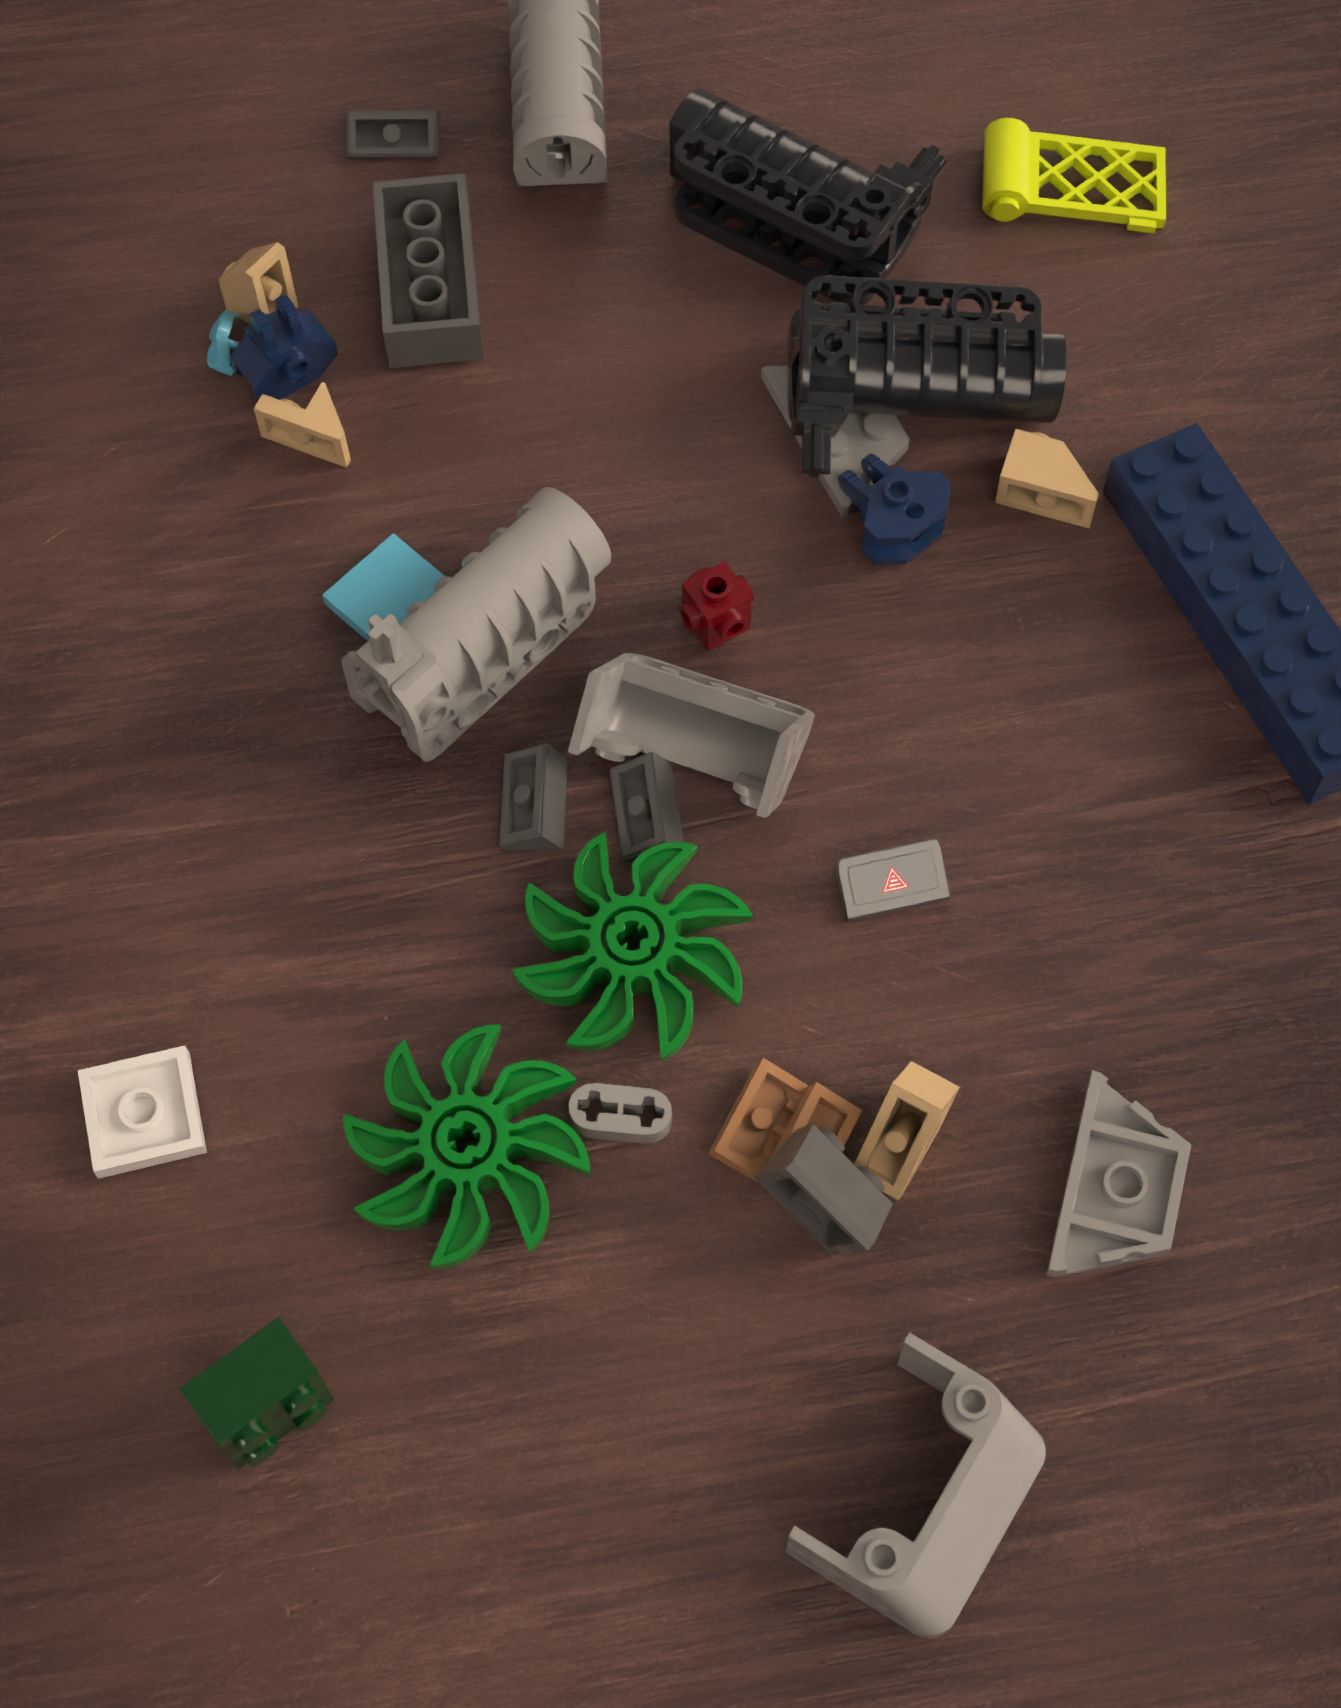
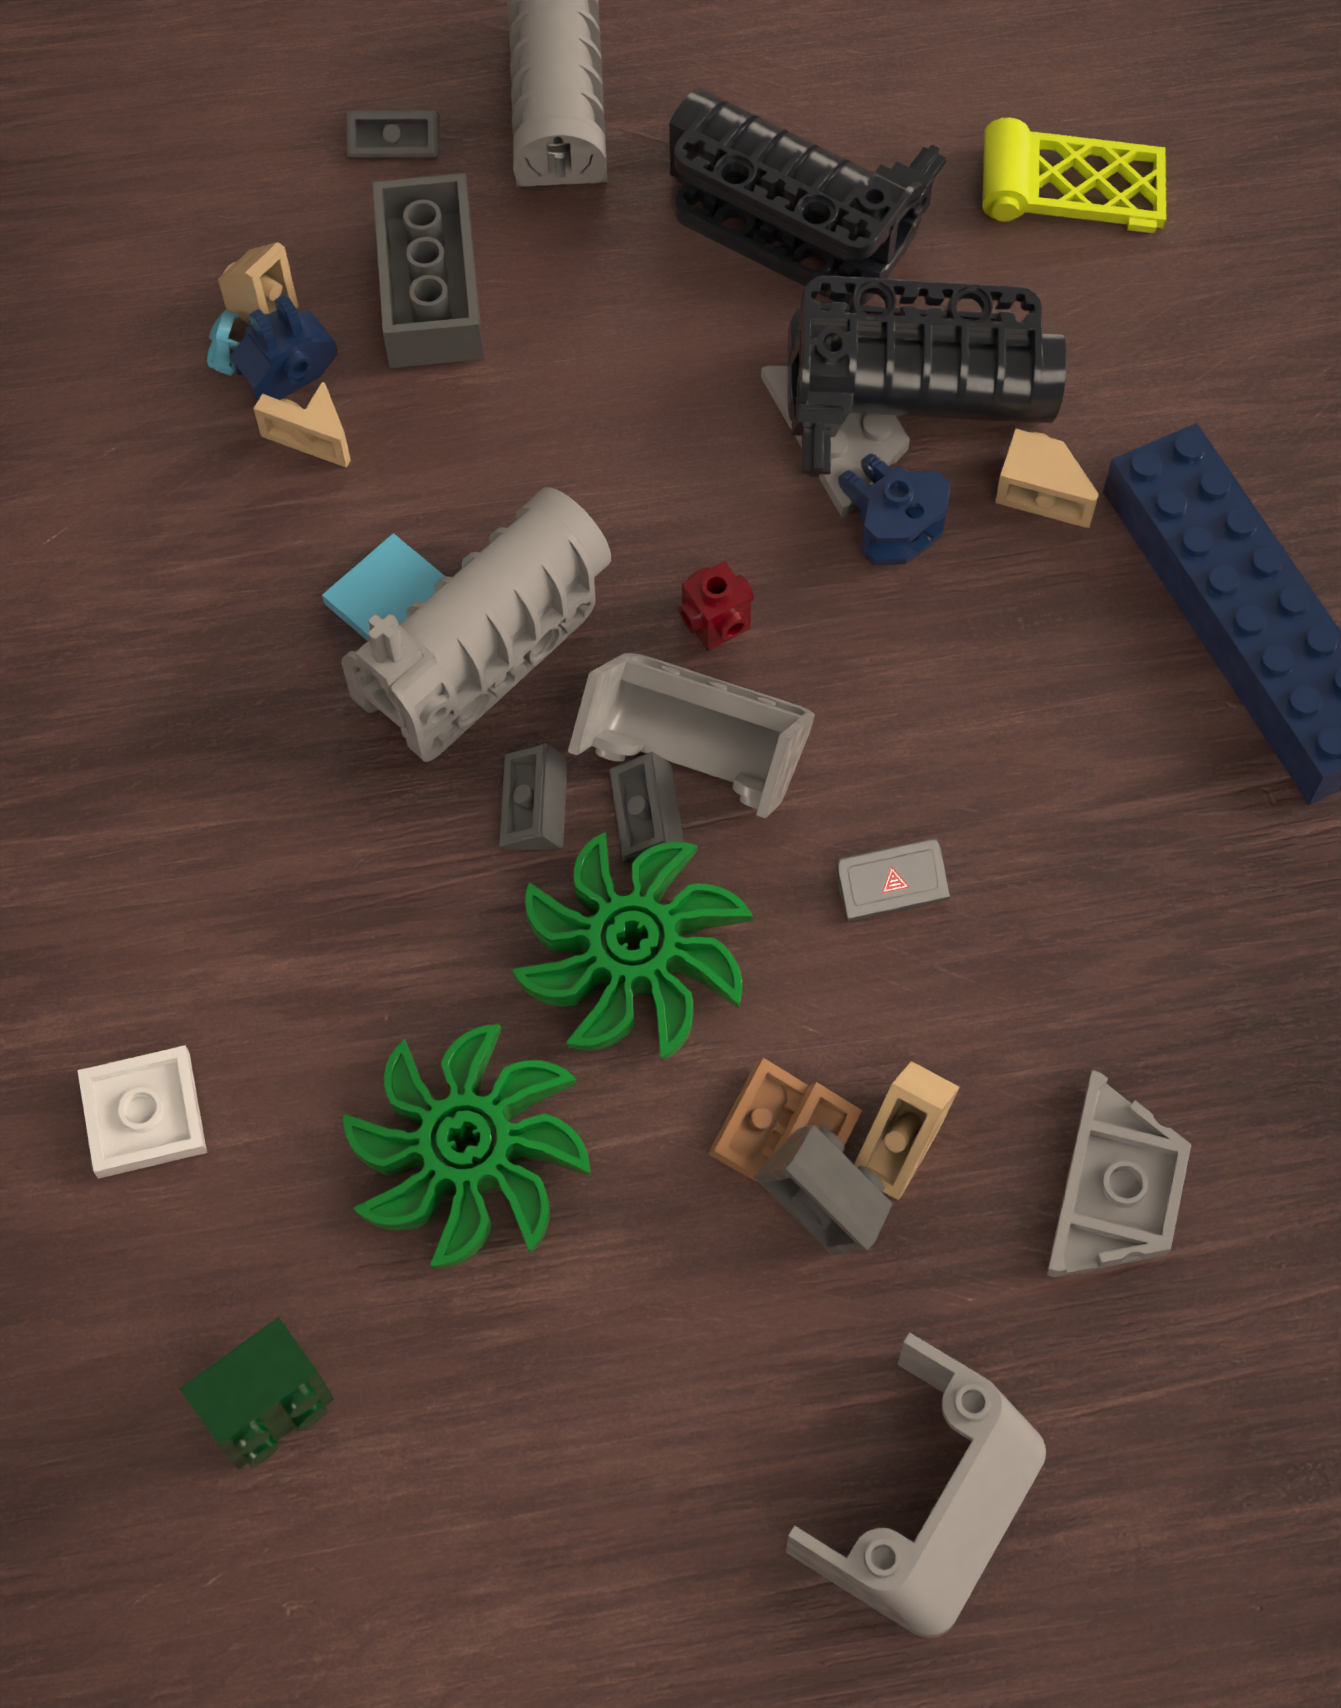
light grey beam [568,1083,672,1144] -> none

